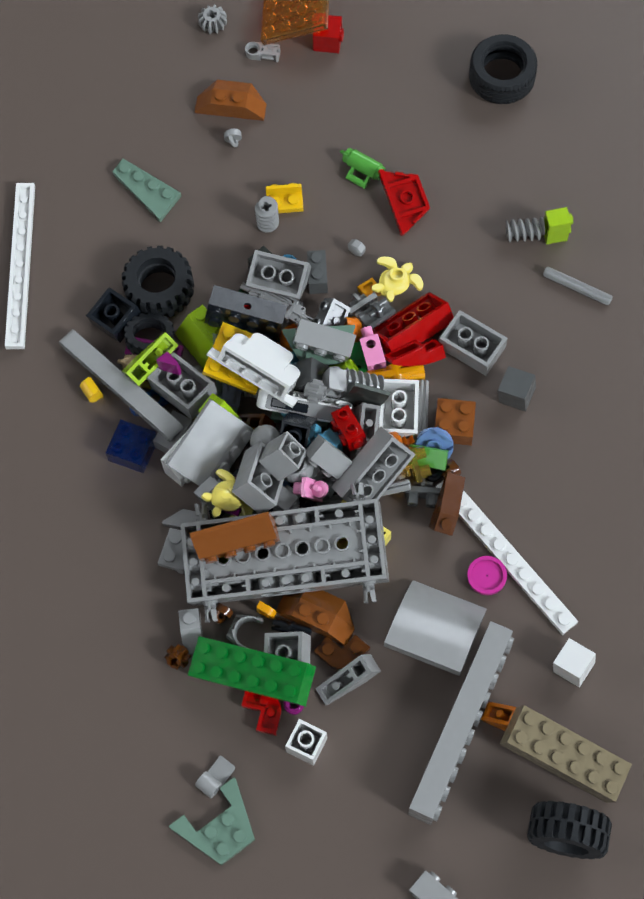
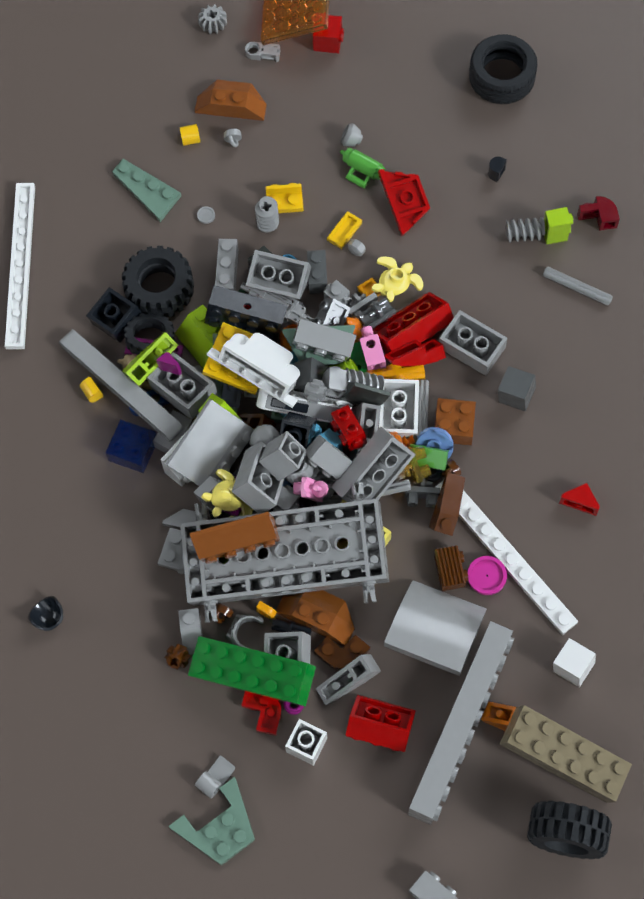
none -> black helmet [28,596,63,631]
none -> yellow brick [179,124,200,146]
none -> light grey piece [197,206,215,224]
none -> light grey brick [215,239,239,291]
none -> light grey brick [323,280,352,306]
none -> yellow tile [327,211,362,249]
none -> light grey cone [341,123,363,147]
none -> red slope [345,695,416,752]
none -> reddish brown brick [434,545,468,591]
none -> black brick [488,156,507,182]
none -> red slope [559,483,600,516]
none -> dark red brick [577,196,620,231]

